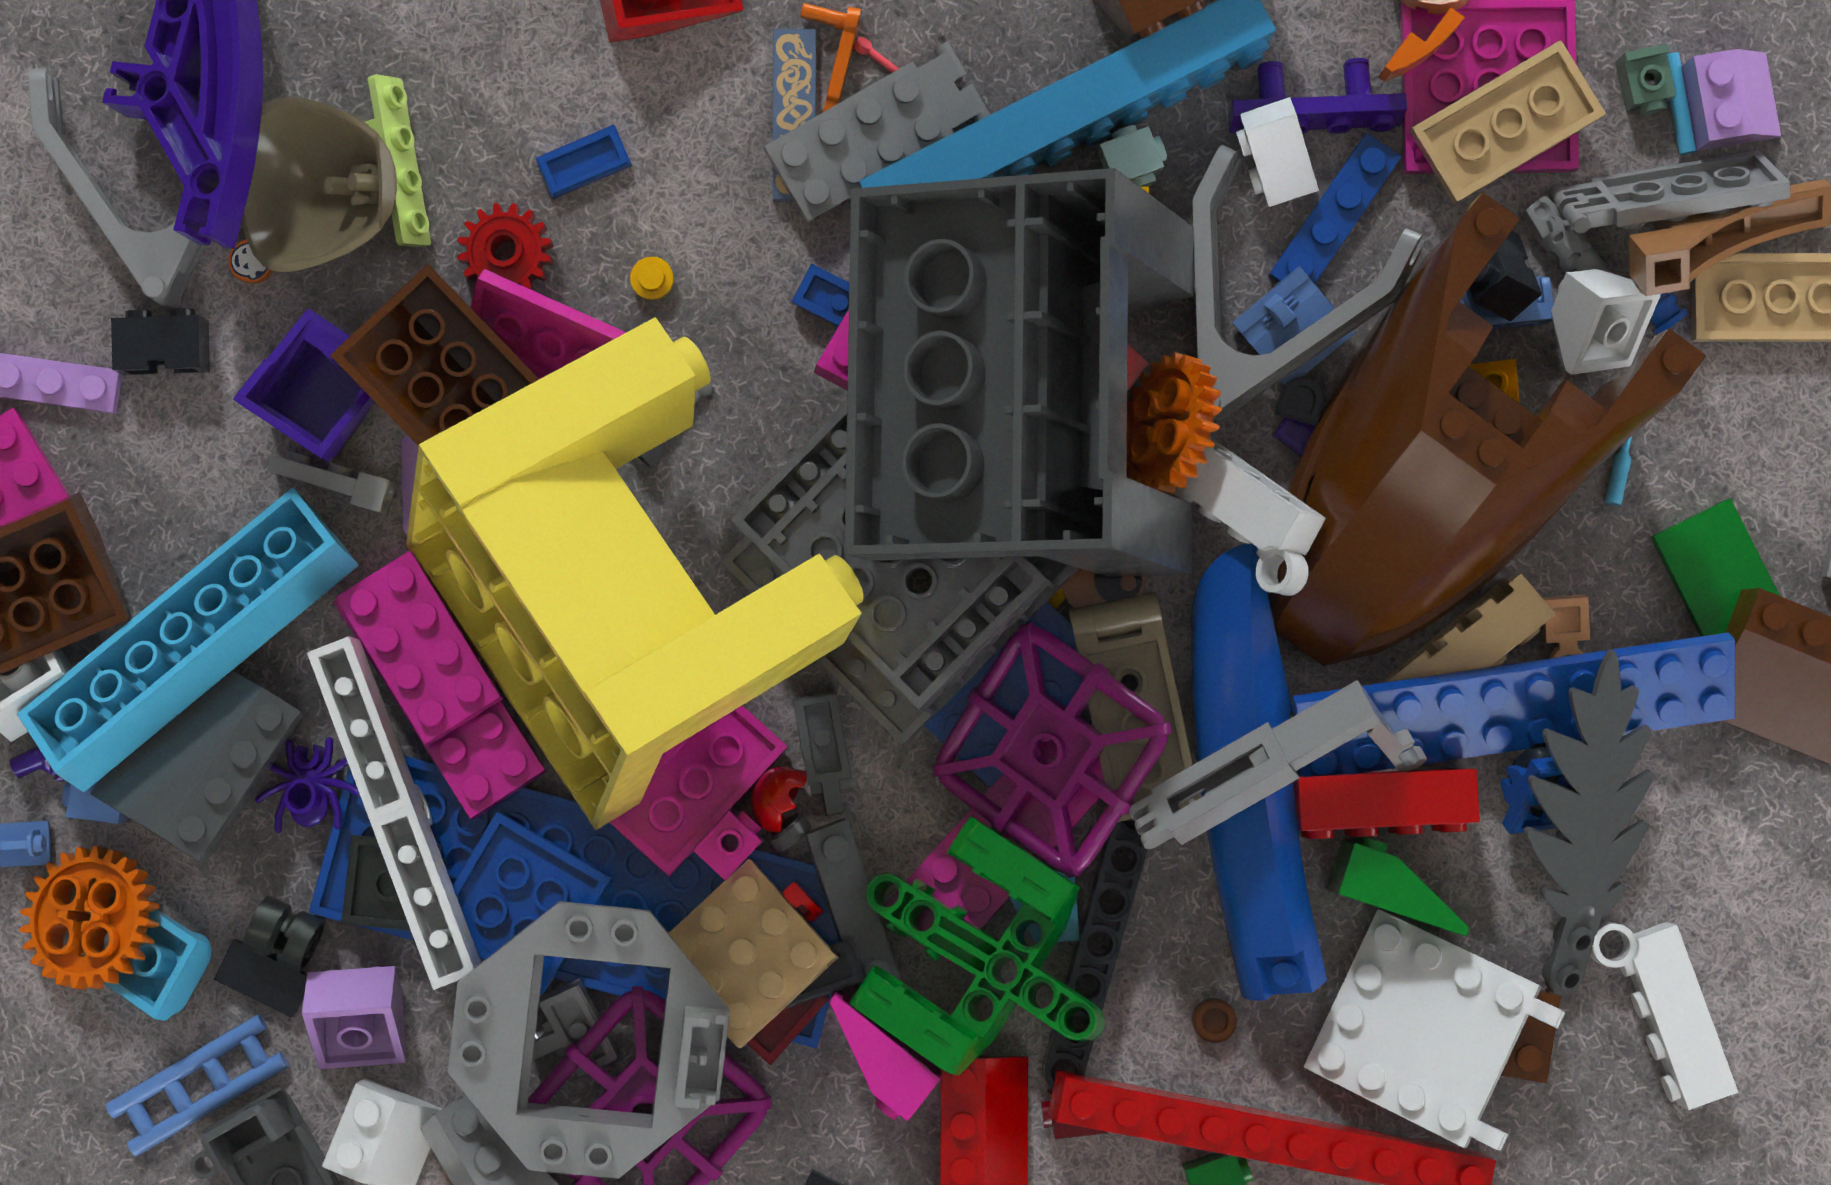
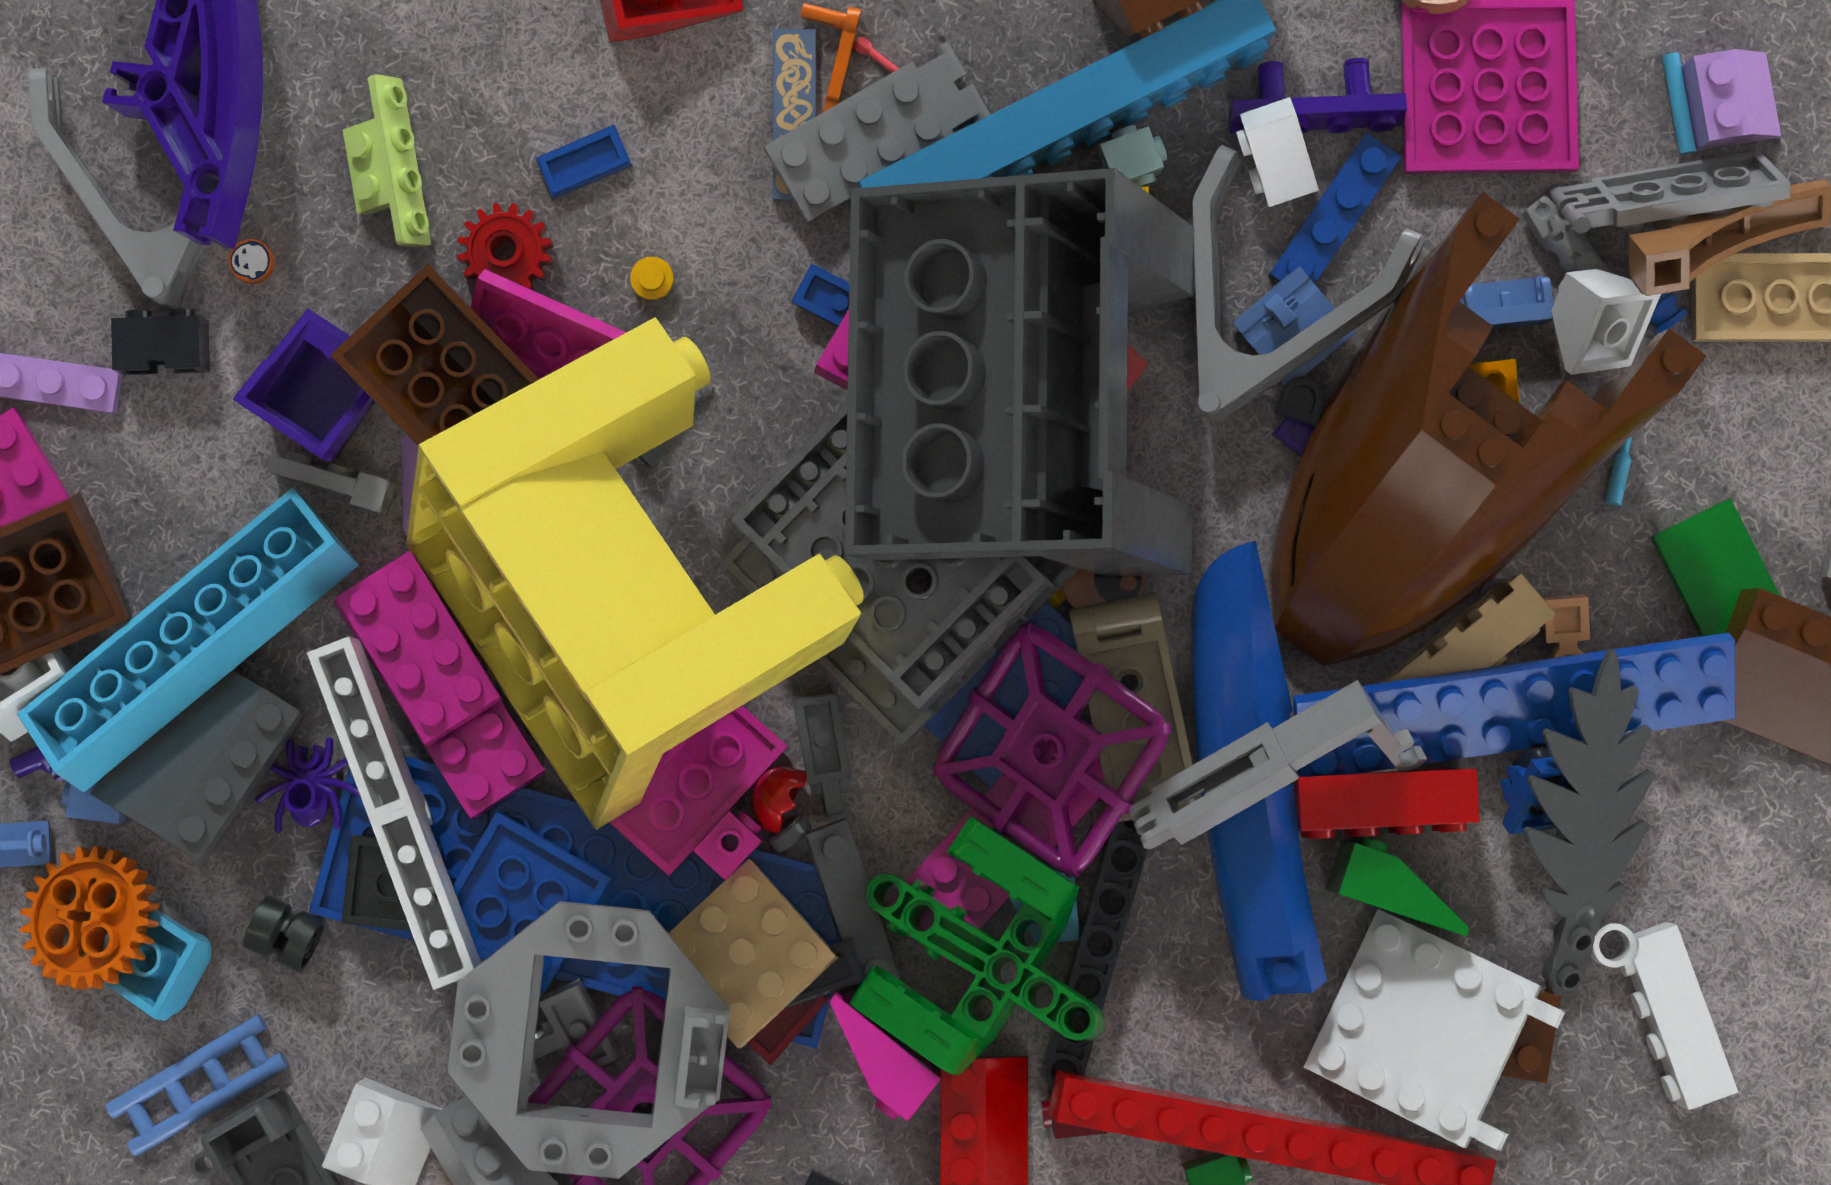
black tile [213,939,307,1018] -> none
dark tan piece [242,97,397,273] -> none
lavender slope [302,966,406,1069] -> none
red tile [783,879,825,922] -> none
orange gear [1126,352,1222,495] -> none
white hinge [1175,437,1326,596] -> none
reddish brown tile [1192,998,1237,1043] -> none
orange slope [1378,8,1465,82] -> none
tan plate [1409,40,1606,205] -> none
black brick [1469,230,1542,322] -> none
sand green brick [1615,43,1676,116] -> none

